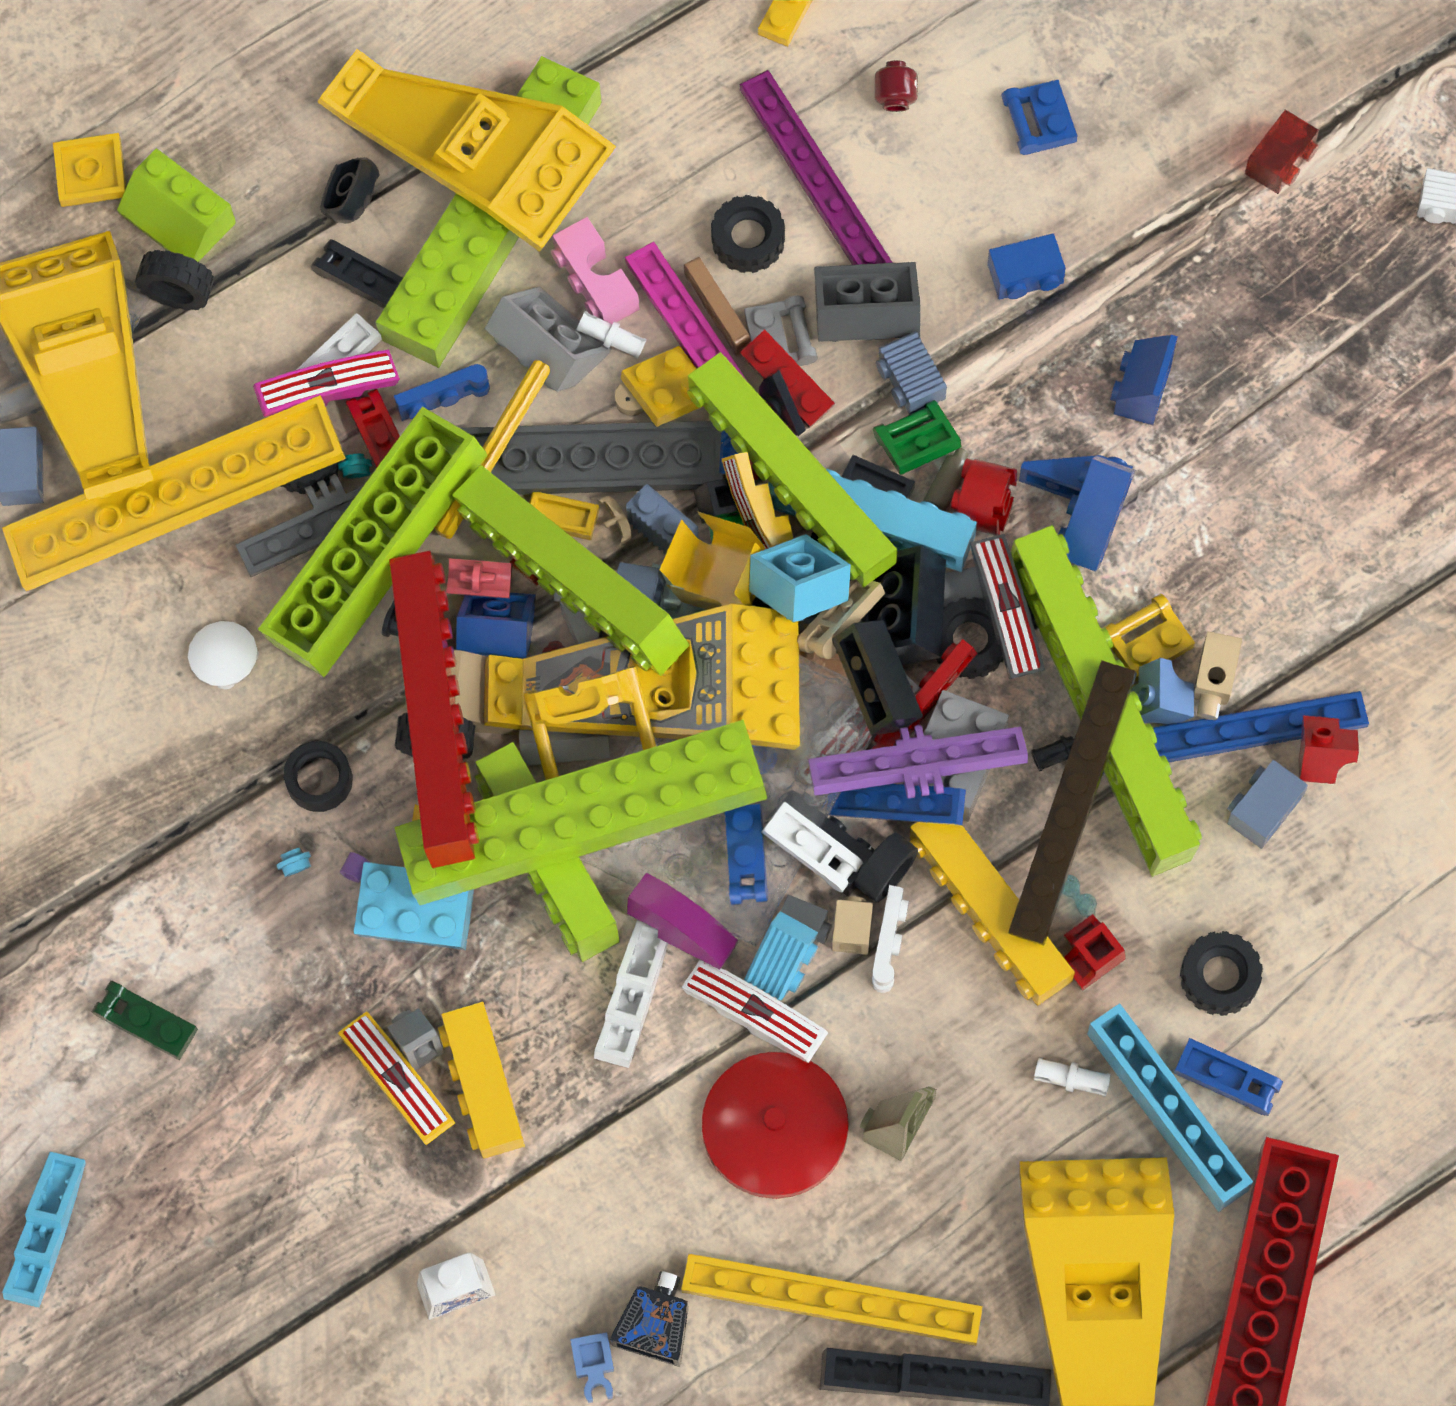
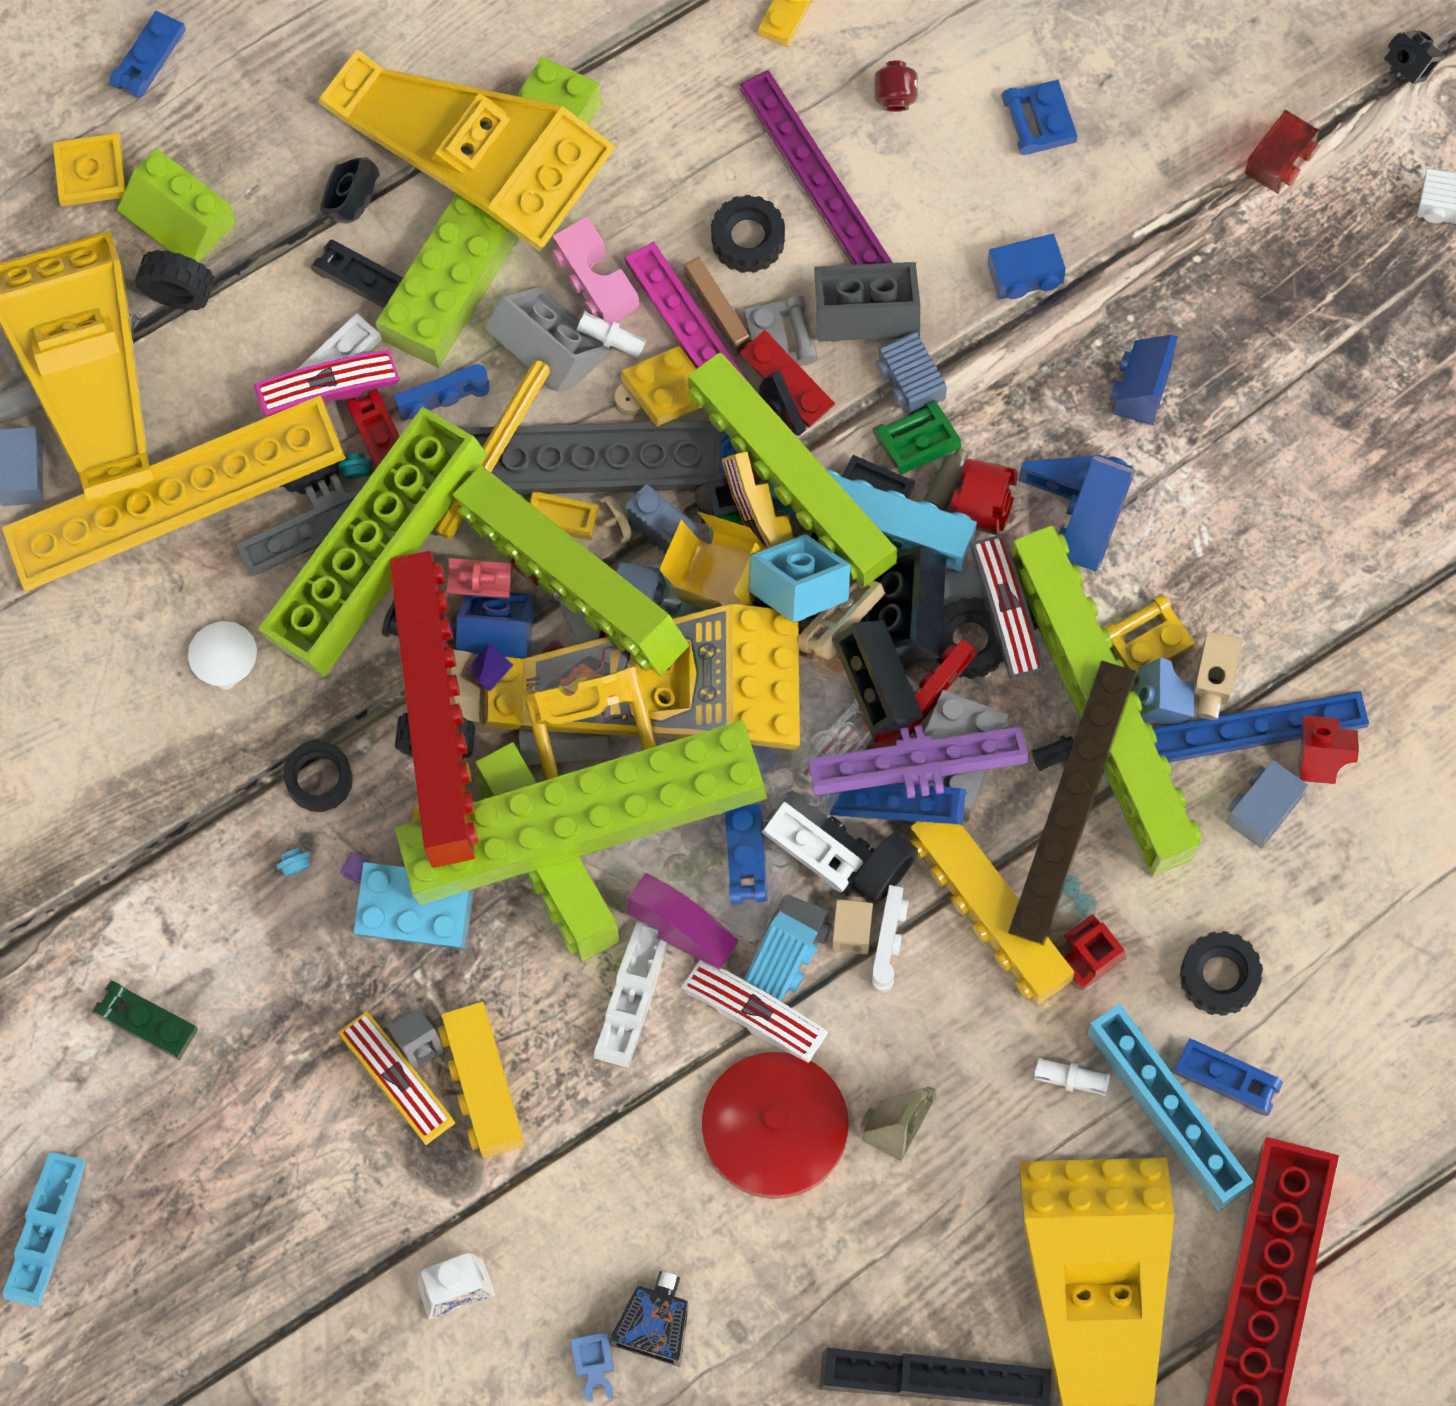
yellow plate [681,1253,983,1346] -> none
none -> blue plate [109,11,186,98]
none -> dark purple slope [466,643,513,691]
none -> black brick [1384,30,1445,84]

